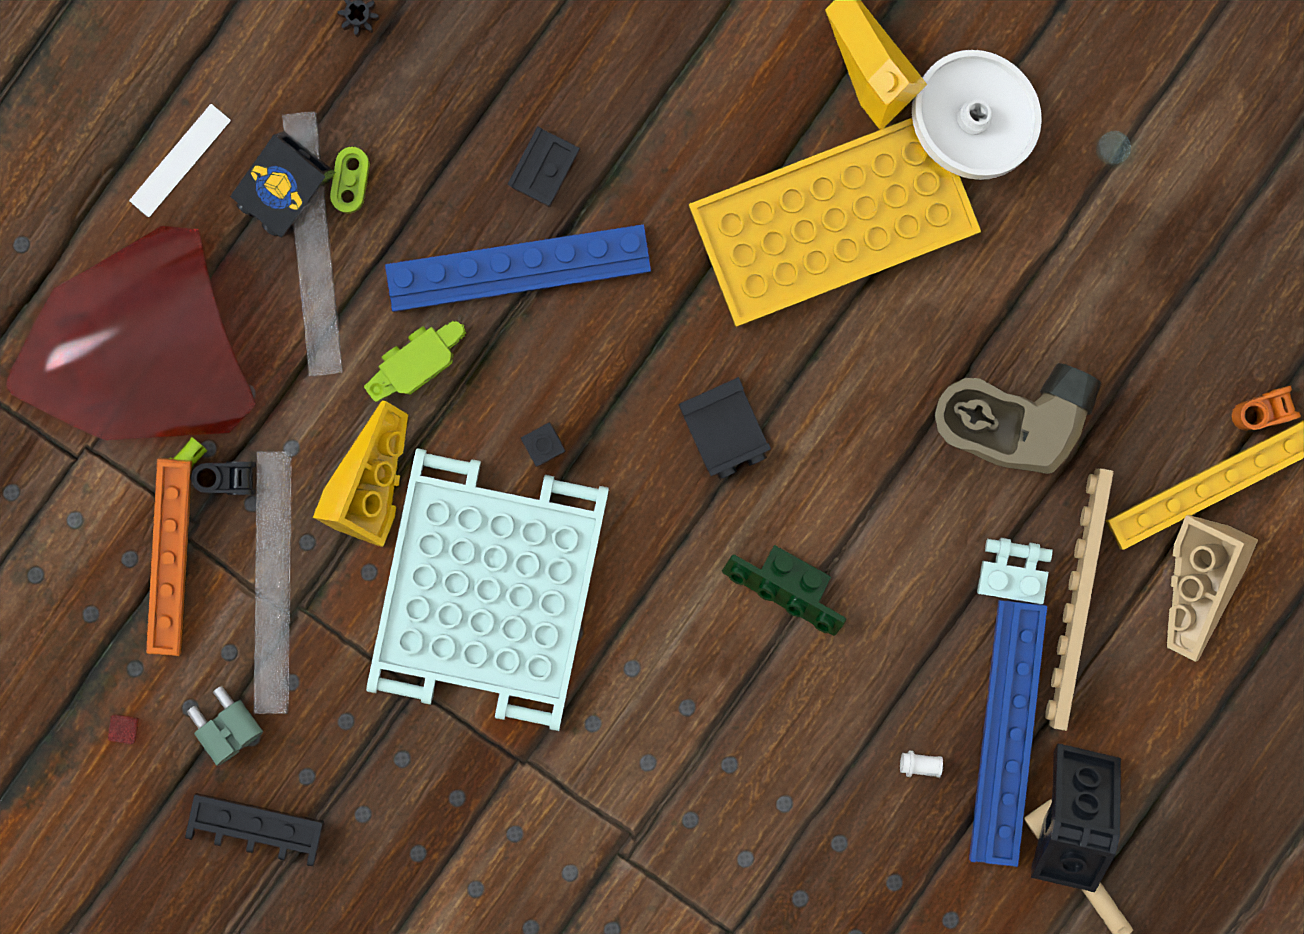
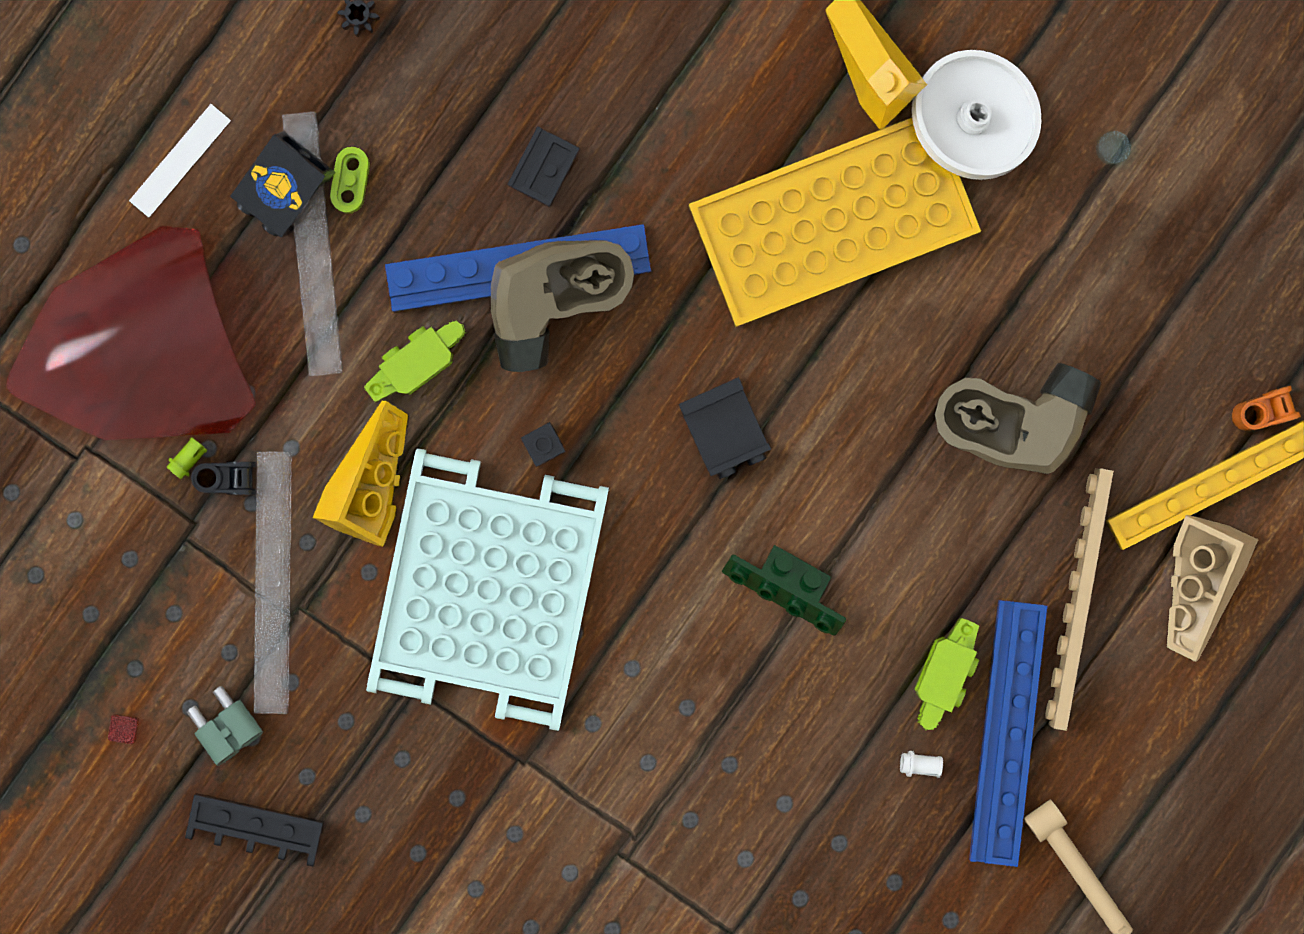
orange tile [146,458,192,656] -> none
light aqua plate [977,538,1052,604] -> none
black bracket [1031,743,1121,892] -> none
none -> dark tan piece [491,240,634,372]
none -> lime hinge [914,618,979,730]

